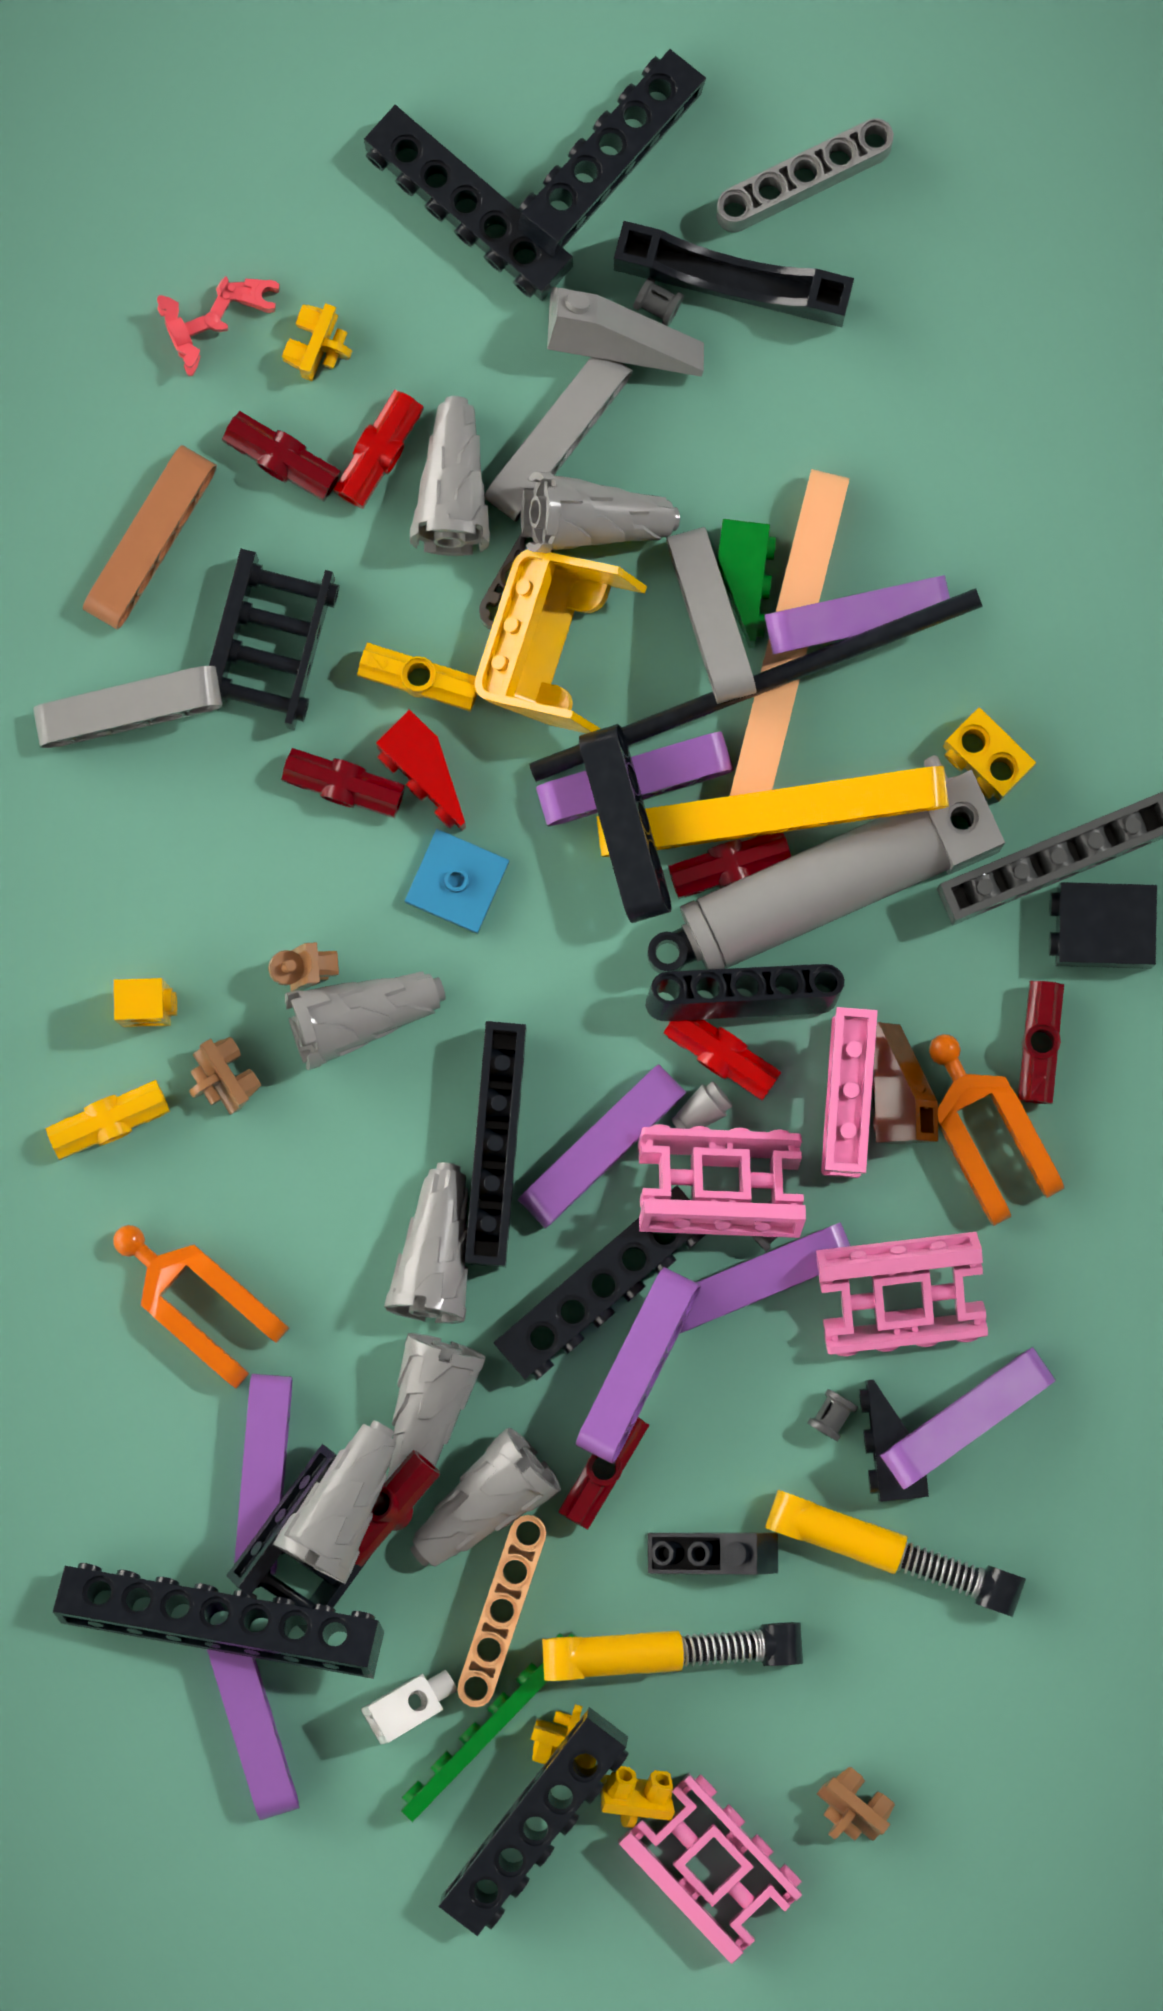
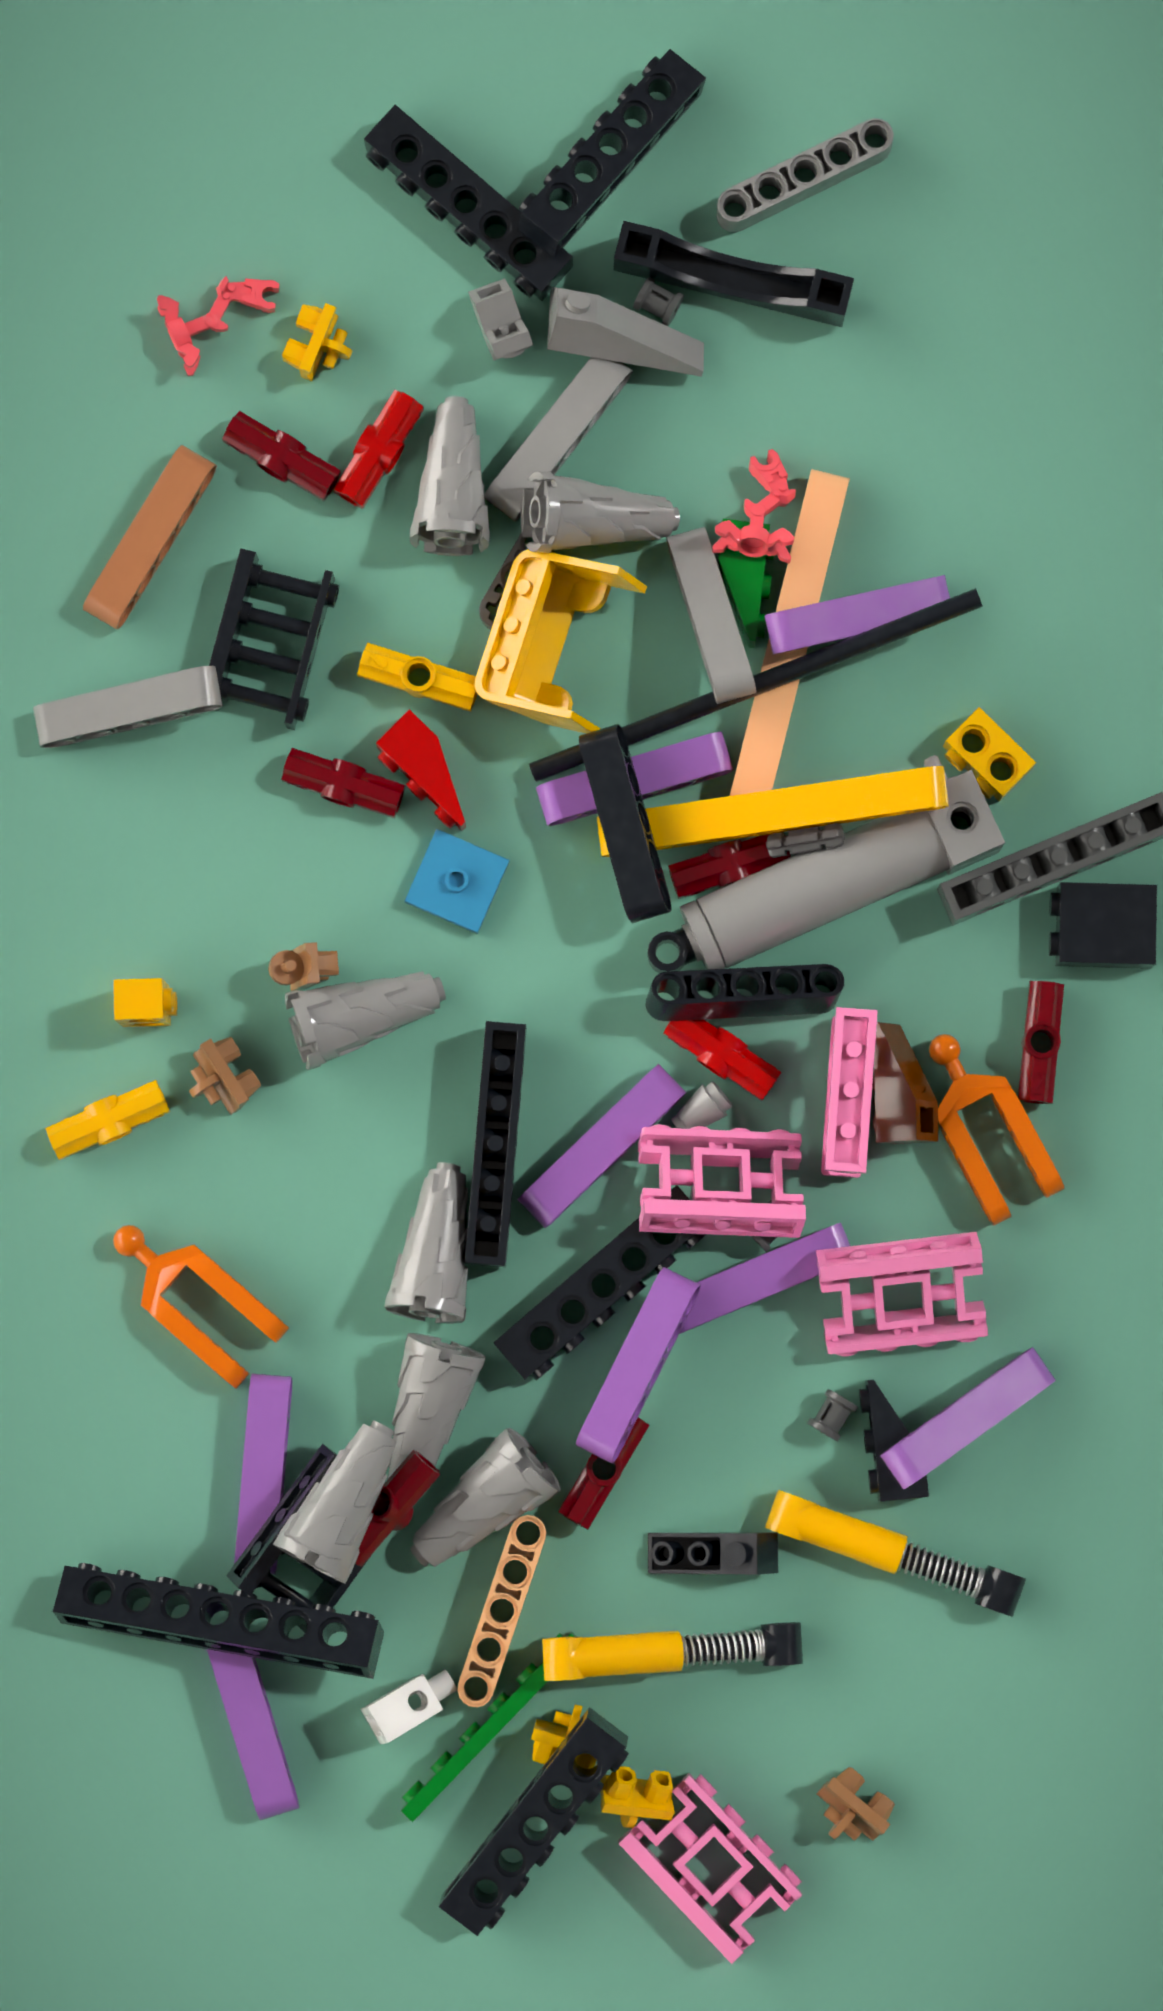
none -> light grey brick [468,278,533,360]
none -> coral piece [712,449,796,564]
none -> dark grey axle [766,823,845,858]

